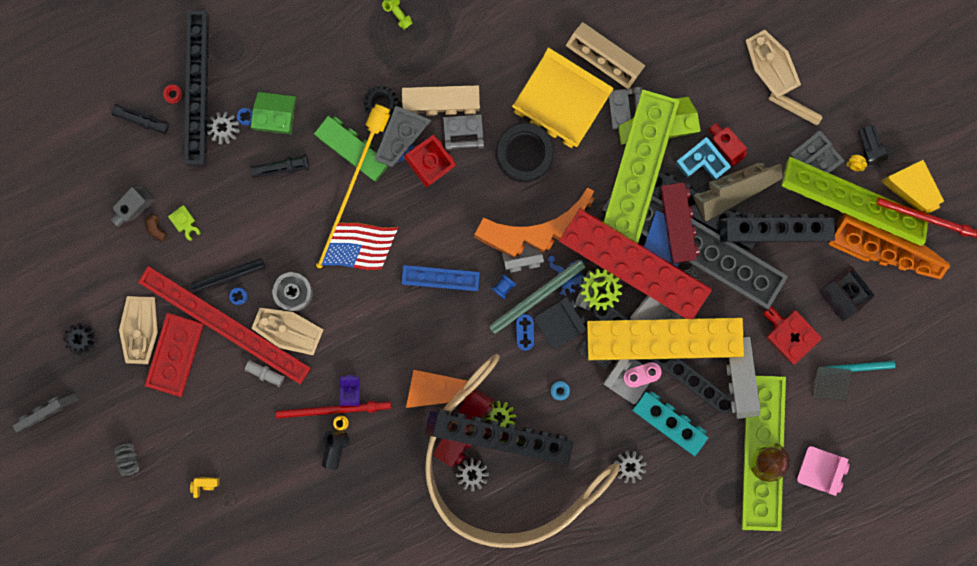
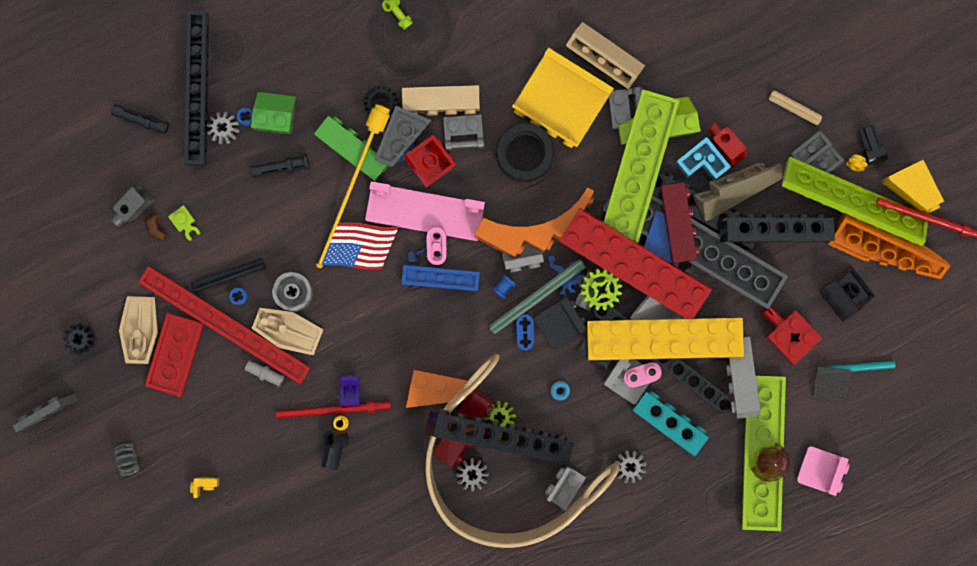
red plate [163,84,183,104] -> none
tan piece [745,30,801,98] -> none
none -> bright pink bracket [365,182,485,241]
none -> dark blue hand [406,247,427,263]
none -> bright pink plate [427,226,447,265]
none -> light grey bracket [545,465,586,510]

